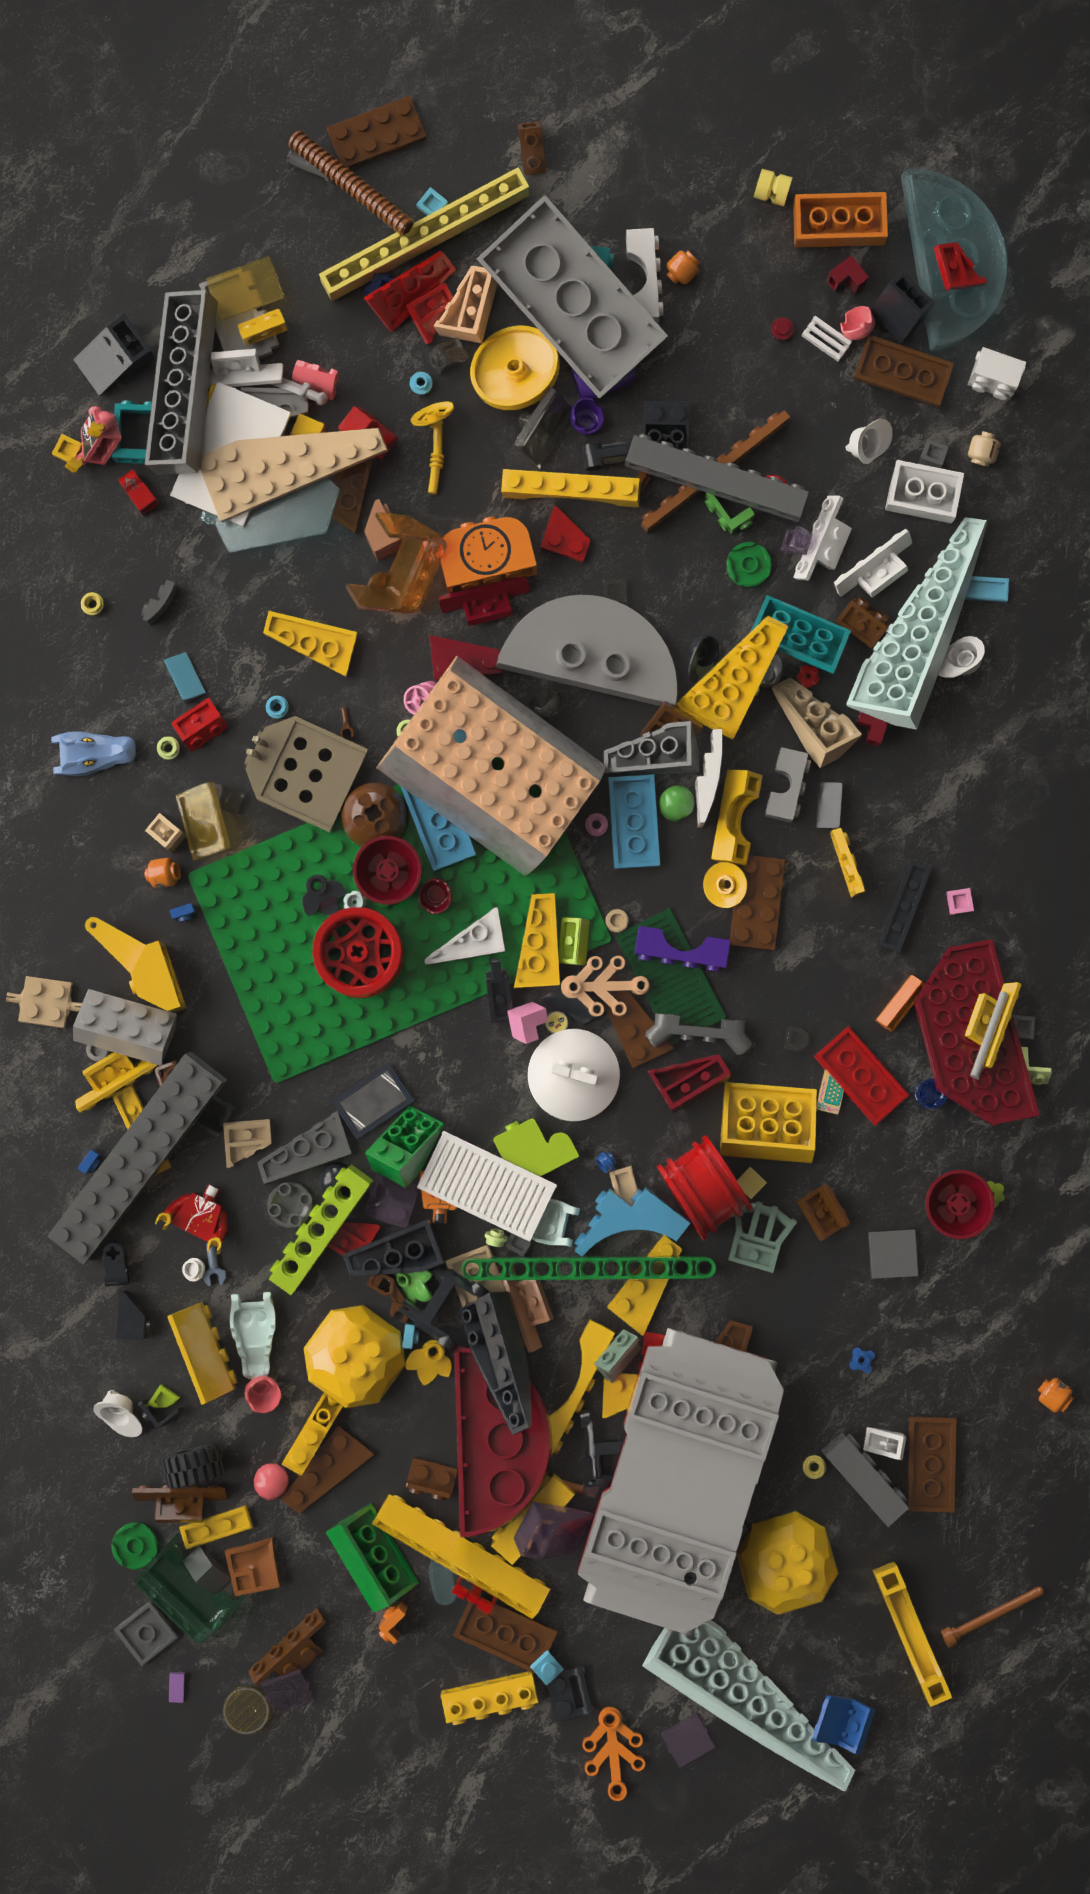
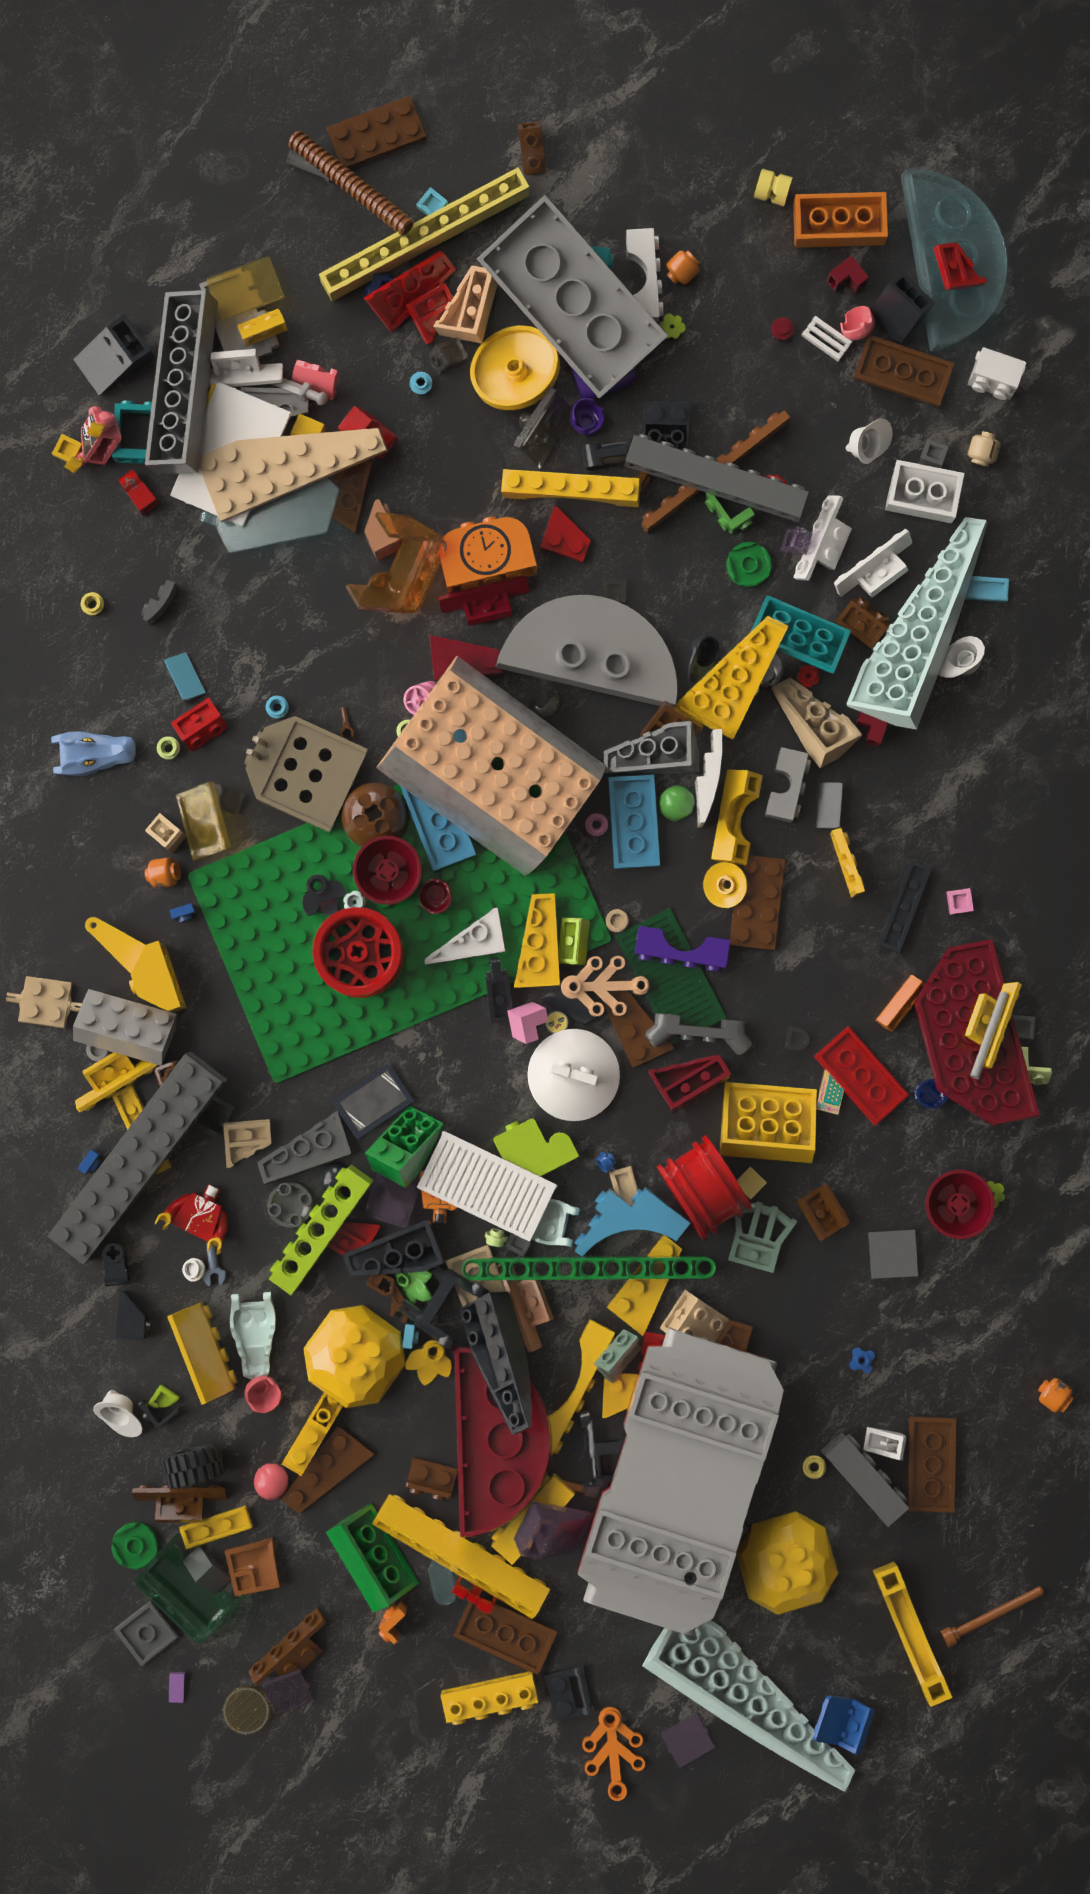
yellow wing [263,611,358,677] -> none
yellow dish [411,402,454,494] -> none
medium azure plate [530,1651,564,1686] -> none
none -> lime plant [660,314,686,339]
none -> tan bracket [660,1290,729,1342]

